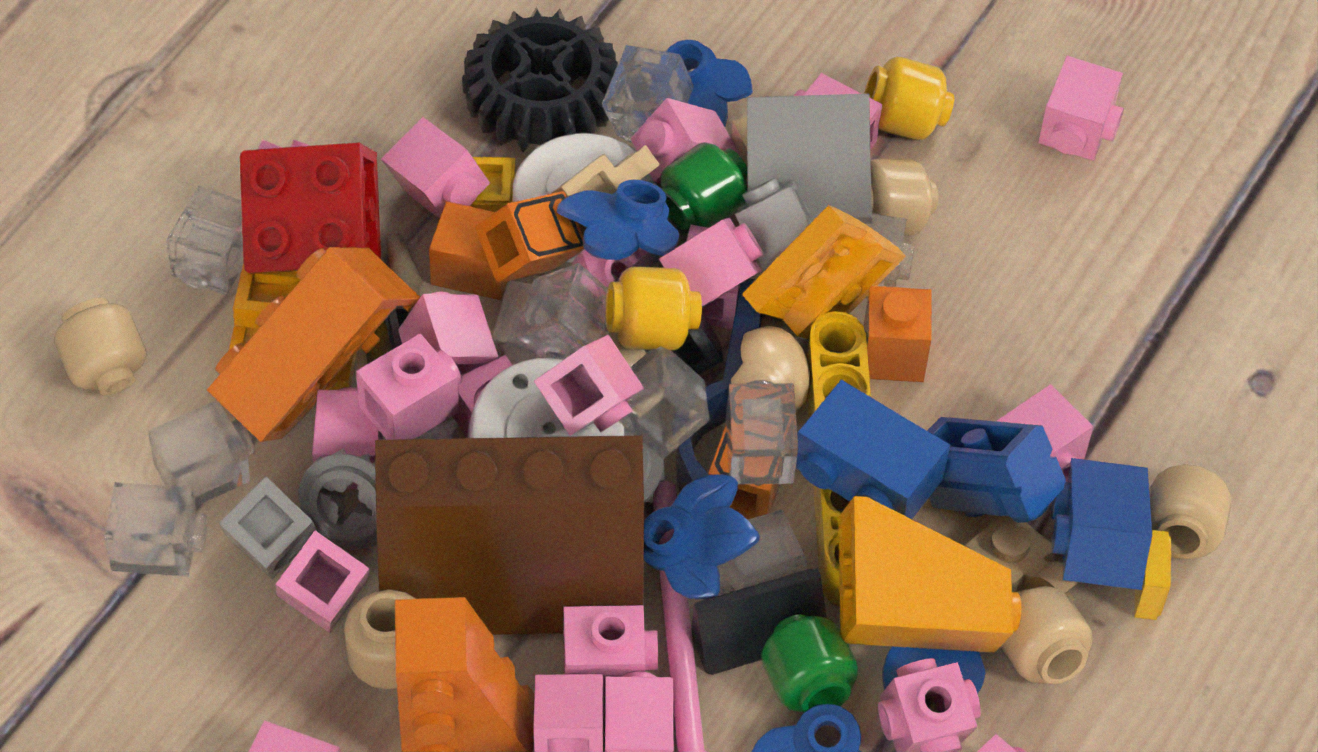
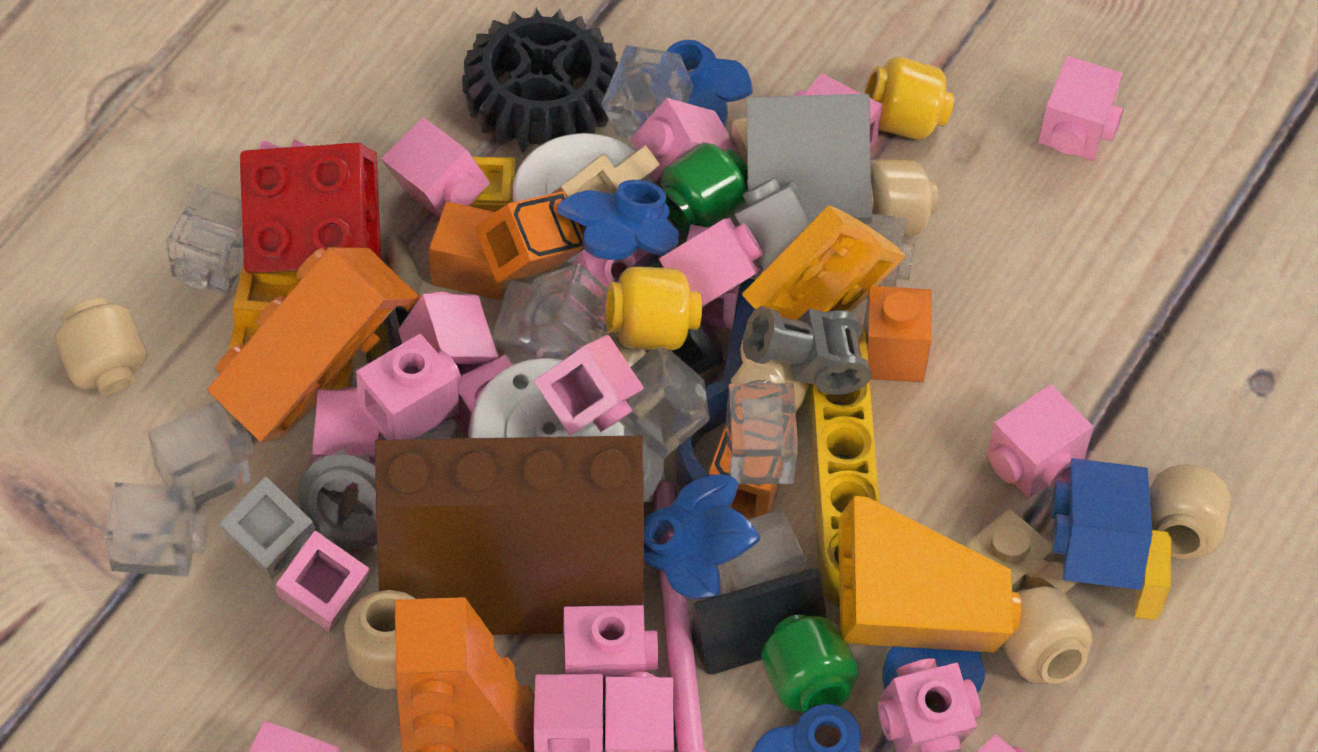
blue brick [793,380,950,519] -> none
blue brick [927,417,1066,523] -> none
none -> dark grey connector [743,306,871,395]

